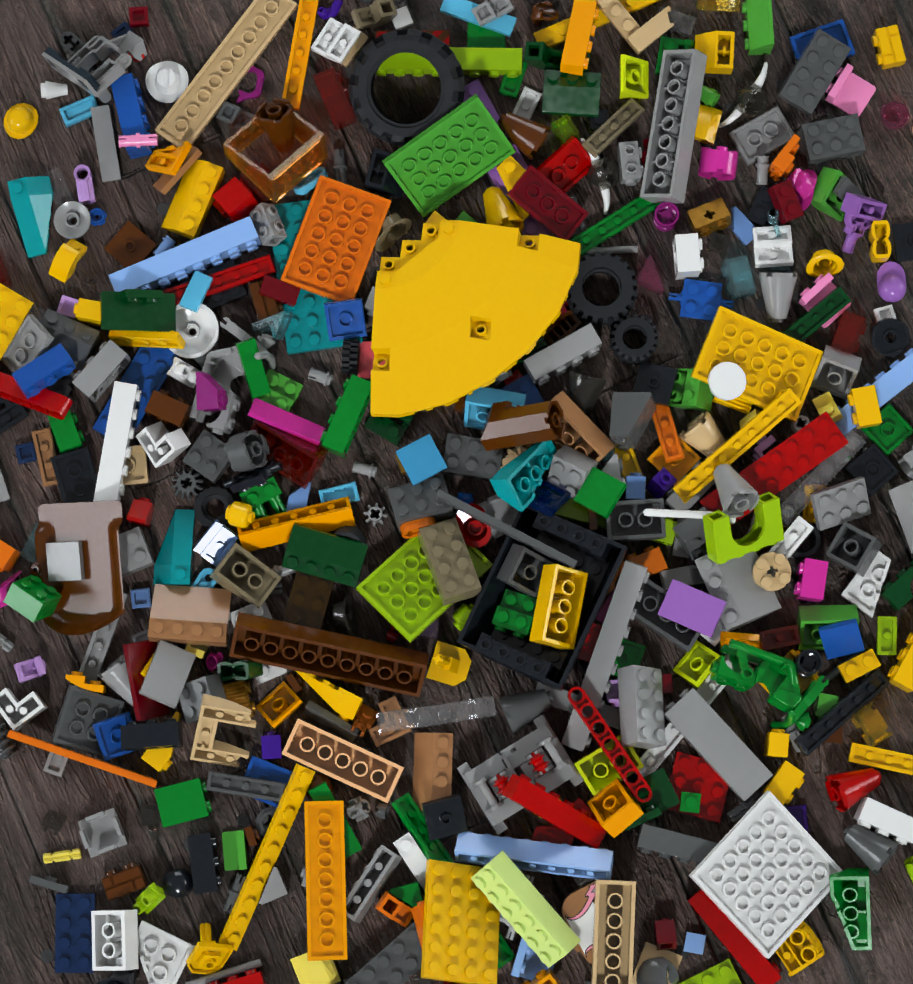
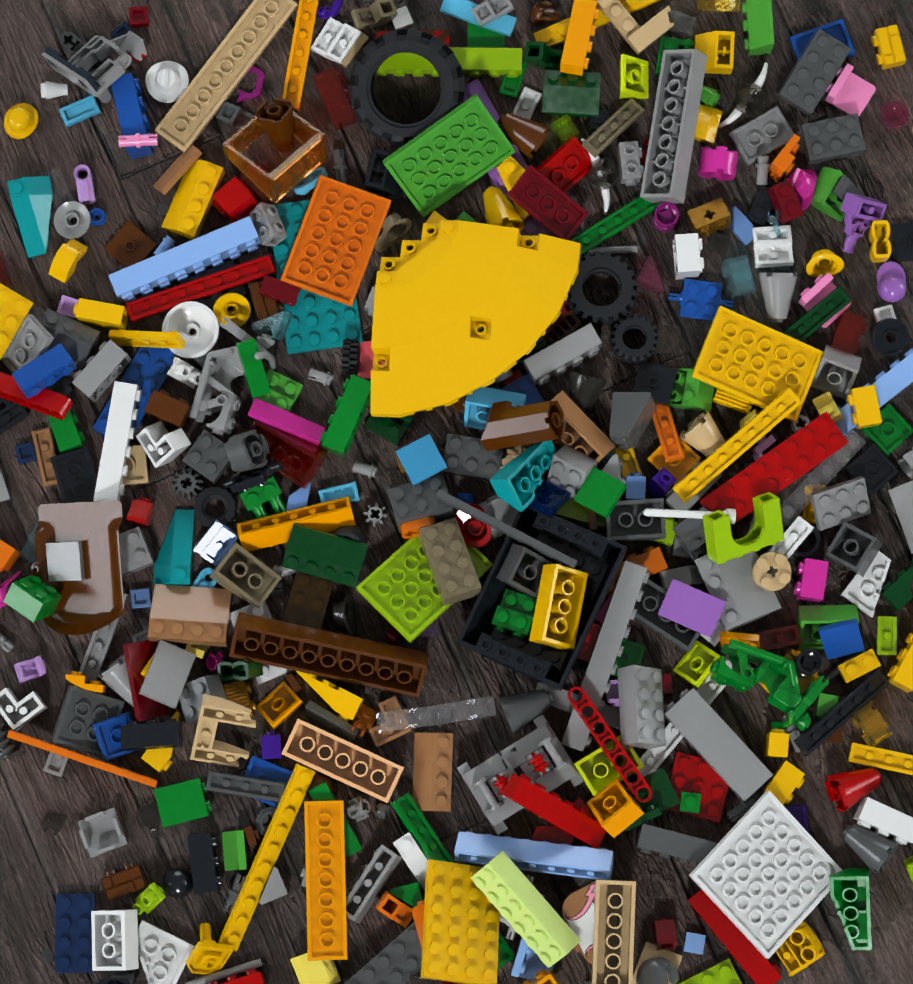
dark grey plate [29,875,71,894] -> none
light yellow axle [43,848,82,864] -> none
light grey tile [90,105,121,183] -> none
dark green bracket [100,289,176,332] -> none
light orange wing [145,141,192,176] -> none
medium azure tile [179,270,213,313] -> none
magenta slope [196,371,228,412] -> none
yellow head [225,501,255,528] -> none
blue tile [324,298,367,341] -> none
black plate [422,793,468,841] -> none
yellow piece [426,641,472,686] -> none
lime head [452,603,473,632] -> none
white tile [707,362,747,401] -> none
light grey cone [713,464,760,518] -> none
none -> yellow dish [213,293,251,327]

